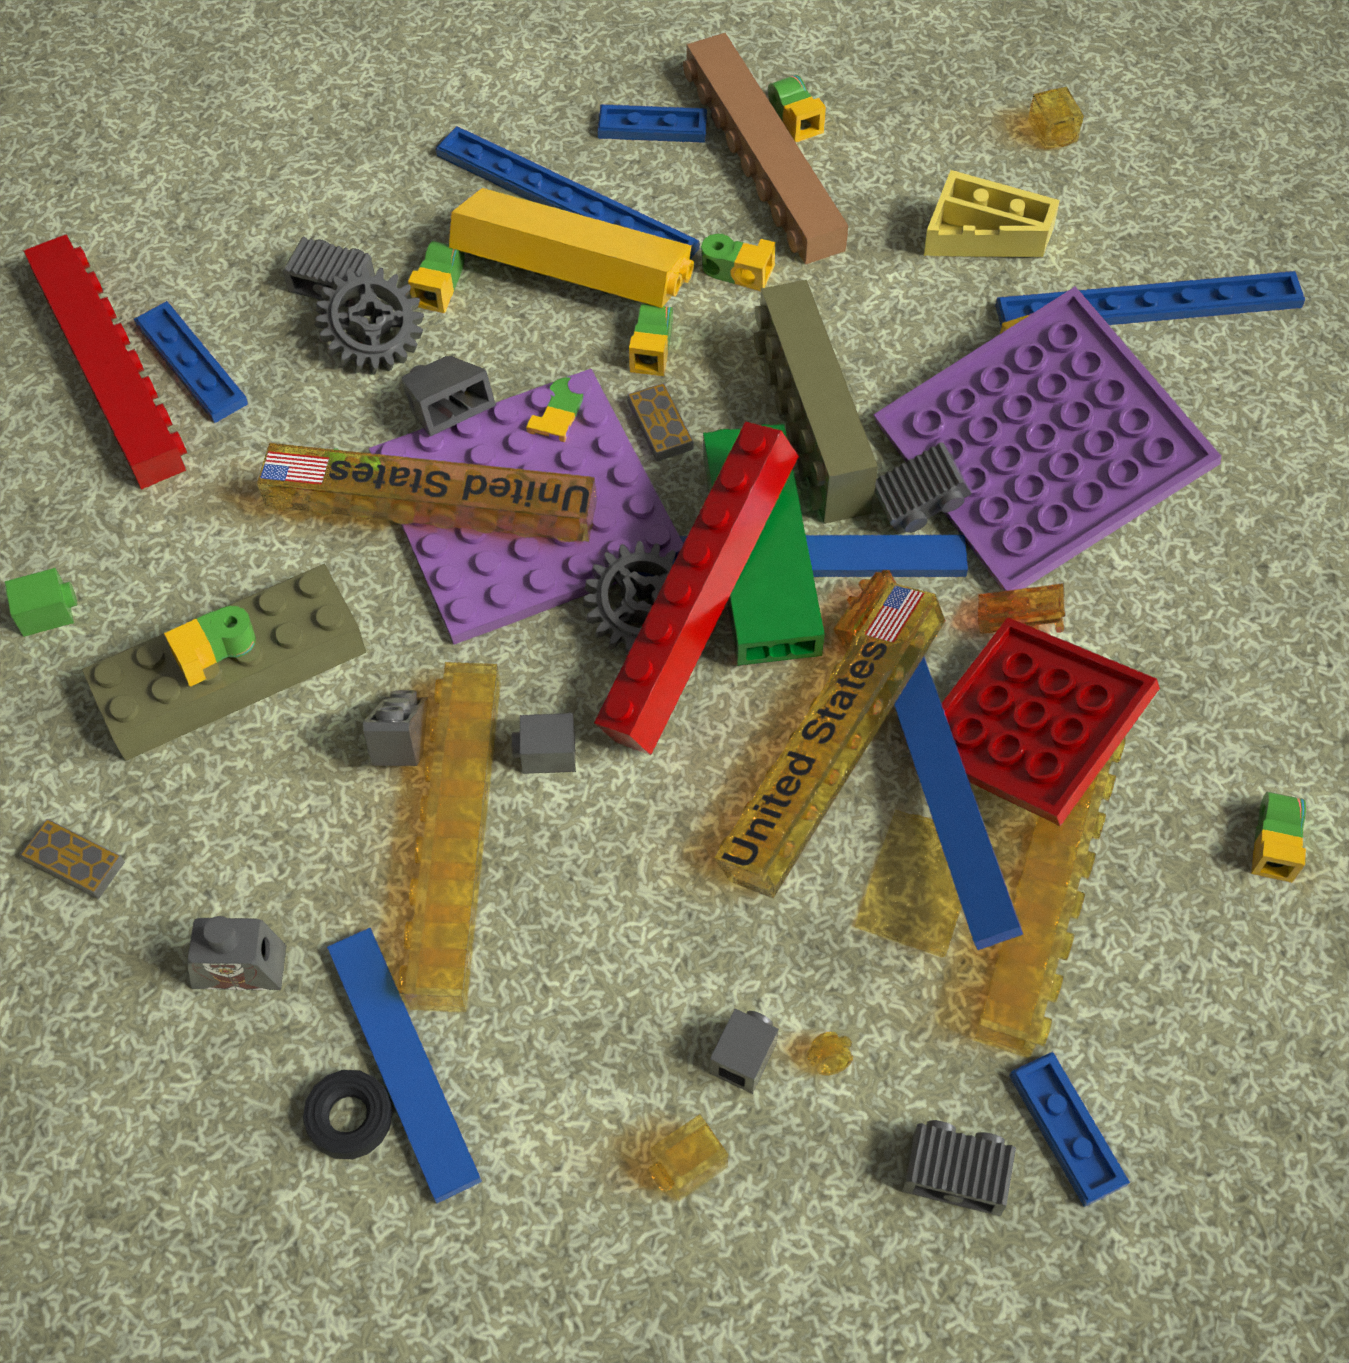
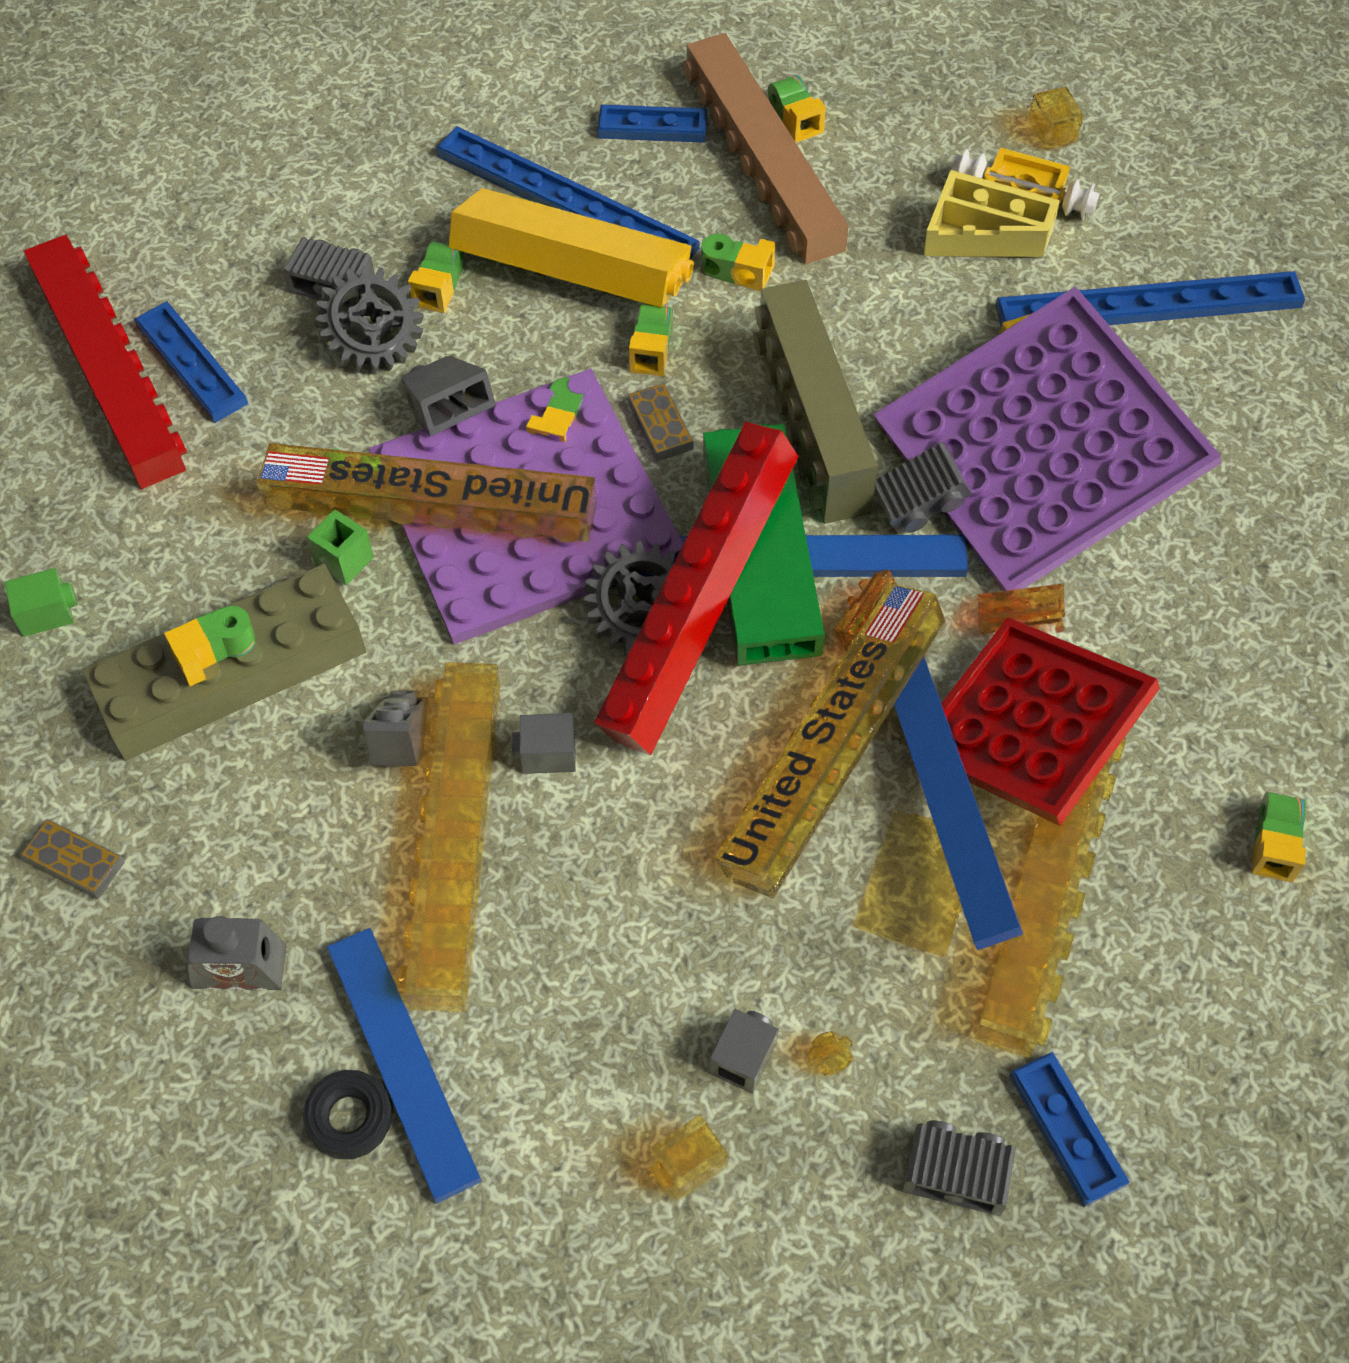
none -> bright green brick [307,509,374,586]
none -> plate [951,148,1100,220]

